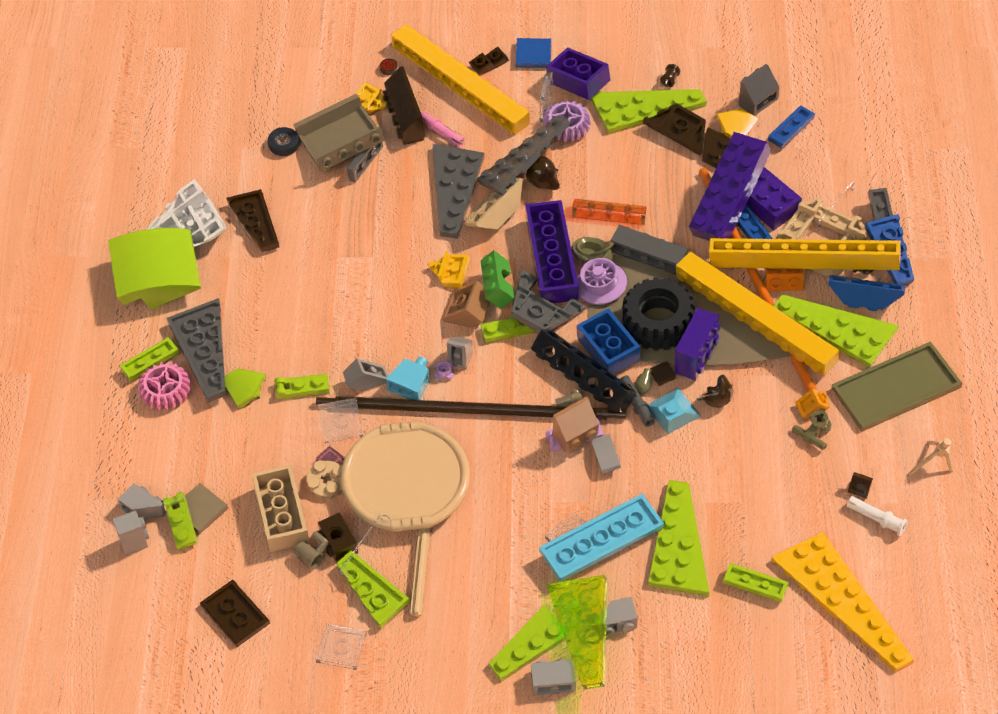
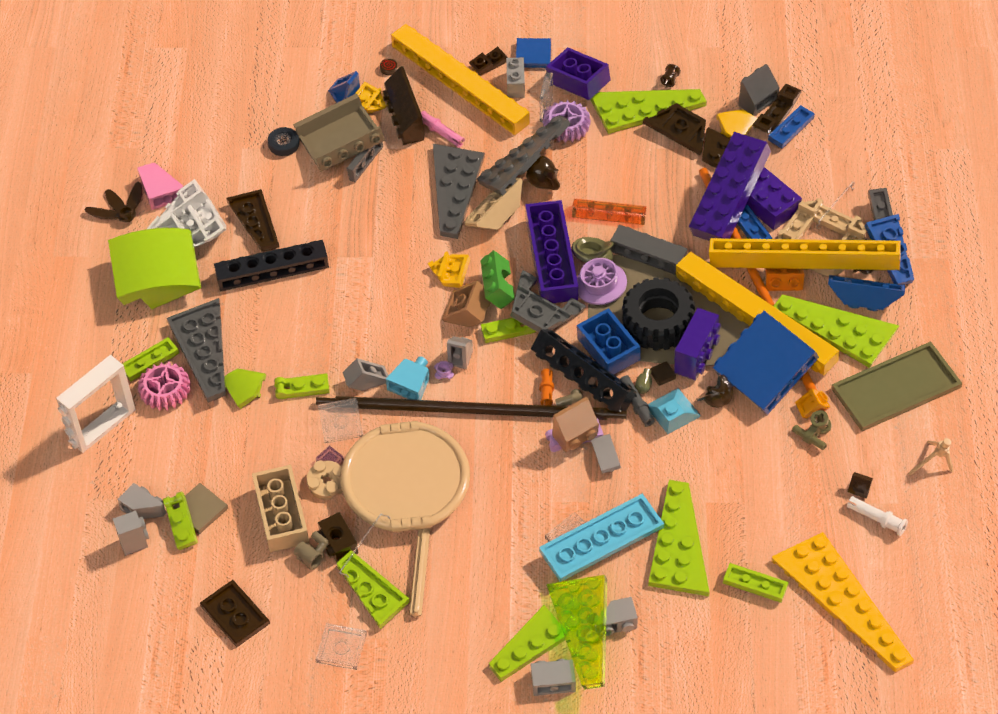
none -> window [56,355,136,453]
none -> dark brown plant [84,182,142,222]
none -> bright pink slope [137,163,183,210]
none -> black brick [214,240,329,292]
none -> blue slope [328,71,360,103]
none -> light grey brick [506,57,525,98]
none -> orange pin [539,368,554,406]
none -> blue panel [713,311,819,415]
none -> dark brown slope [752,84,802,133]

